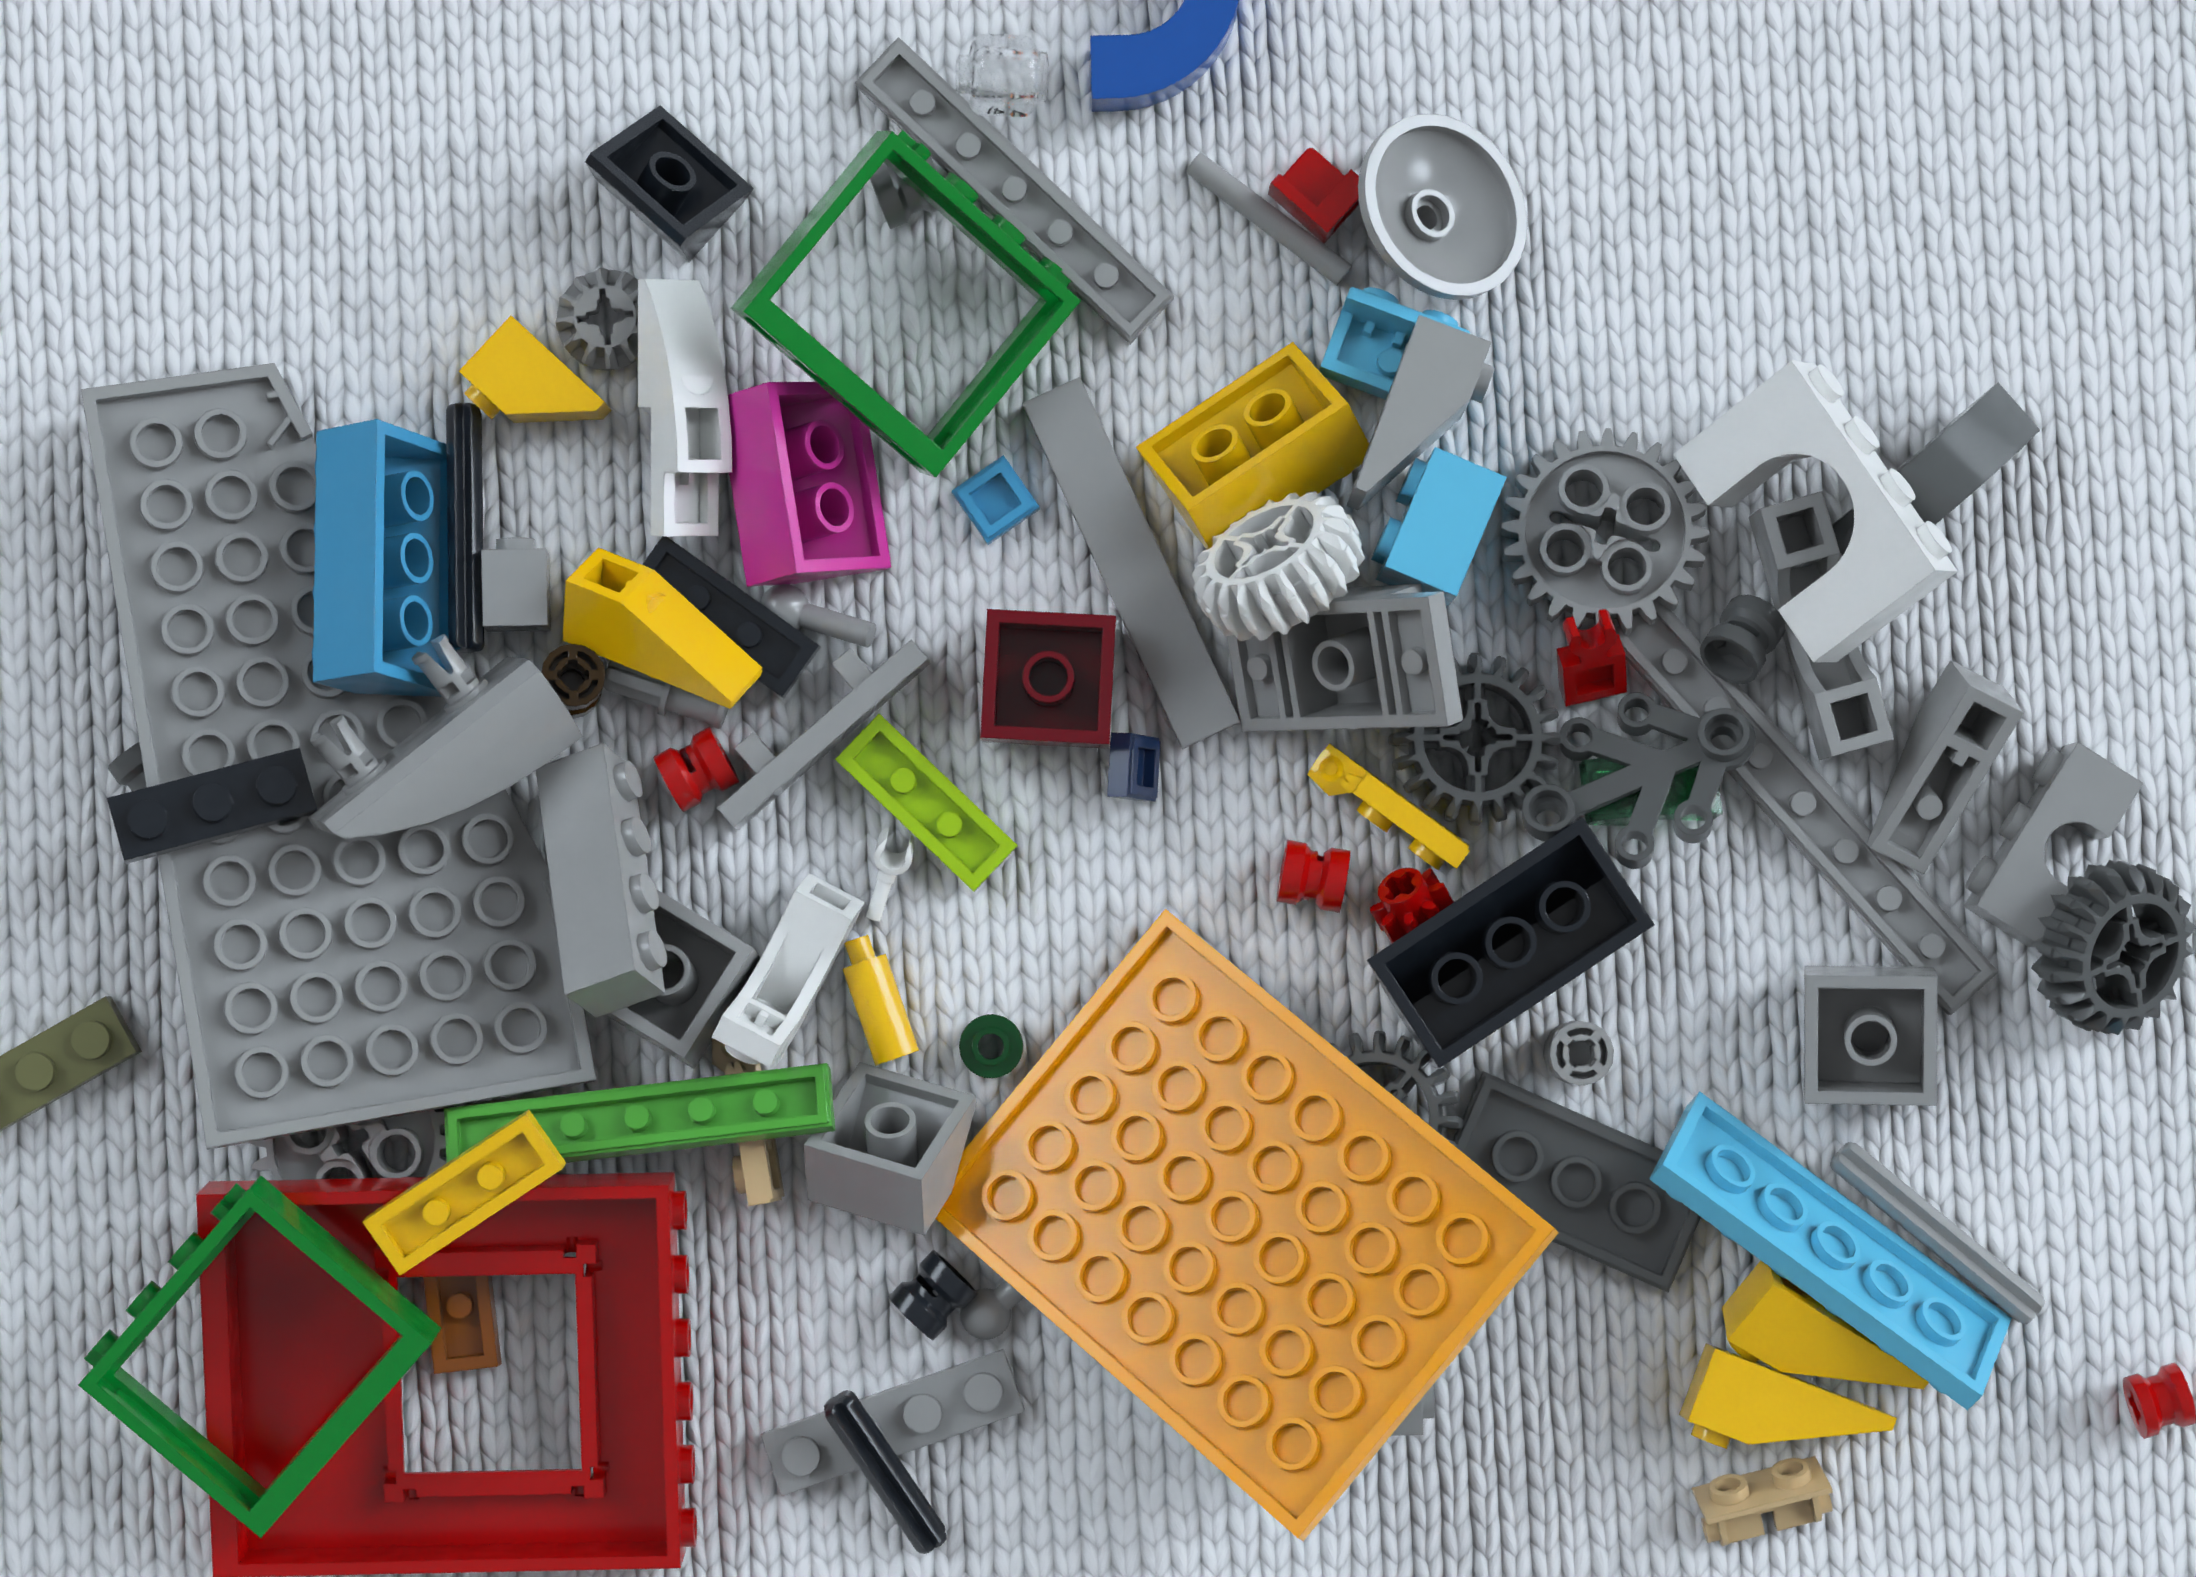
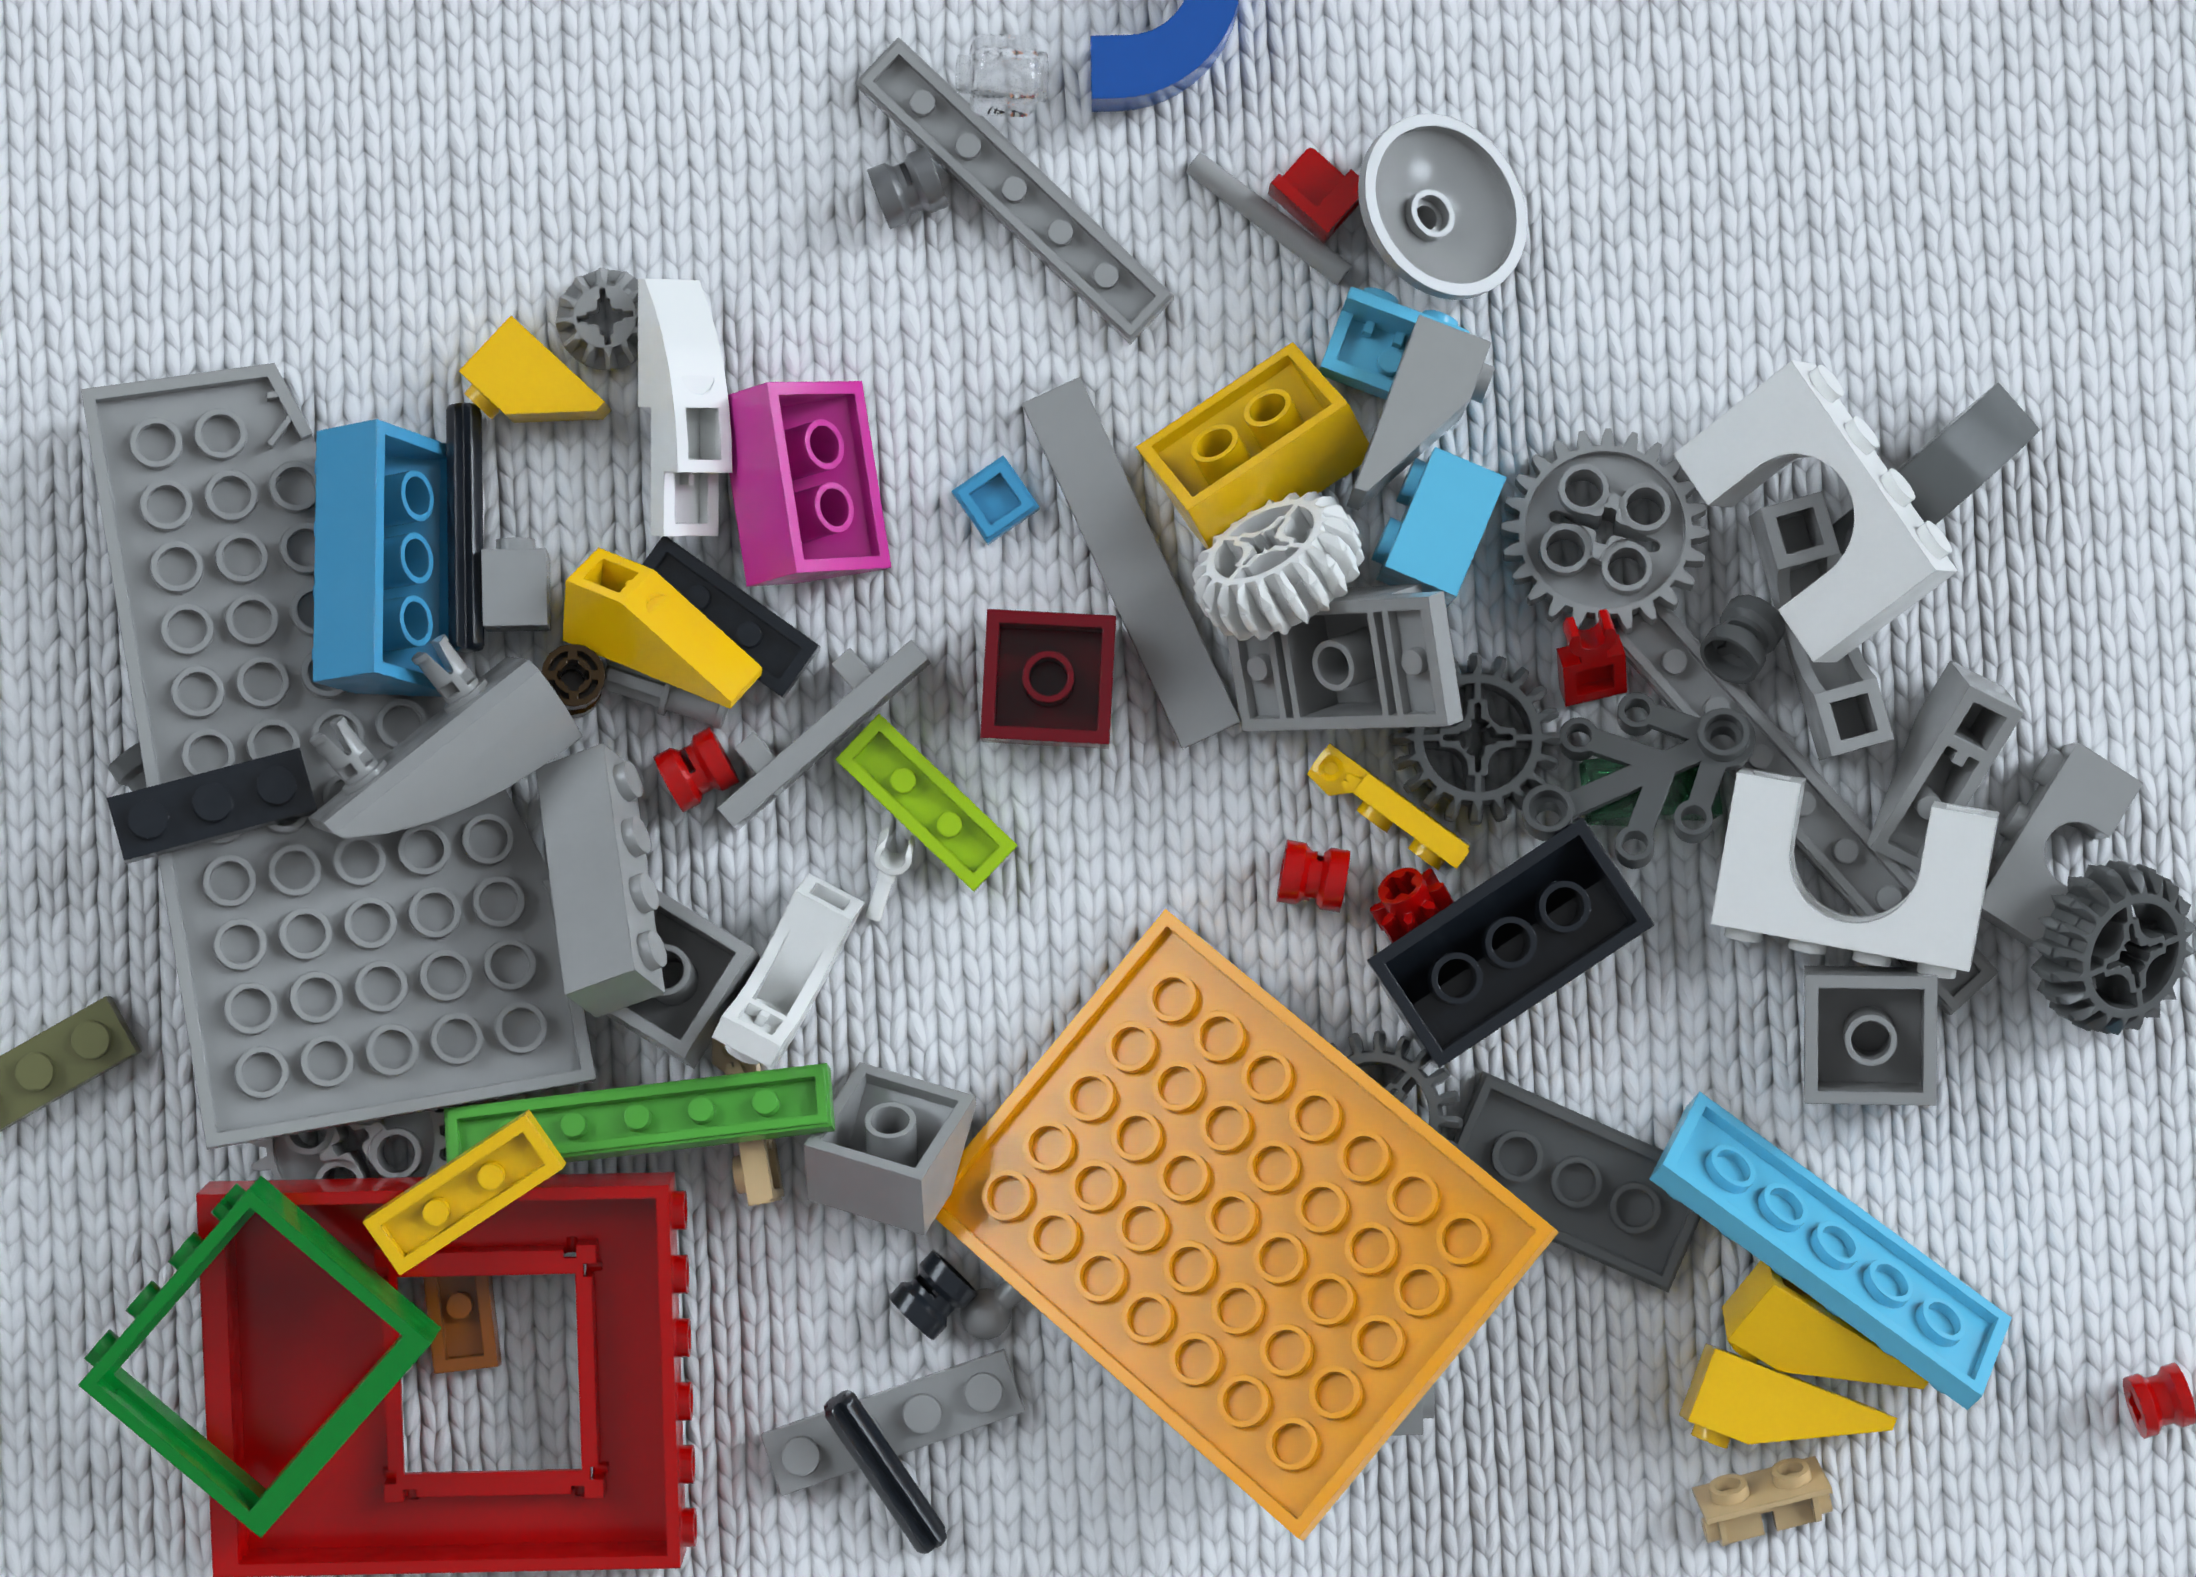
black slope [585,105,754,262] -> none
green window [731,130,1081,478] -> none
light grey bar [760,584,876,648] -> none
yellow cylinder [842,935,919,1066] -> none
dark green plate [959,1014,1023,1078] -> none
dark blue tile [1107,732,1161,802] -> none
light grey wheel [1543,1021,1614,1086] -> none
light grey axle [1830,1142,2045,1325] -> none
none -> white arch [1711,767,1999,979]

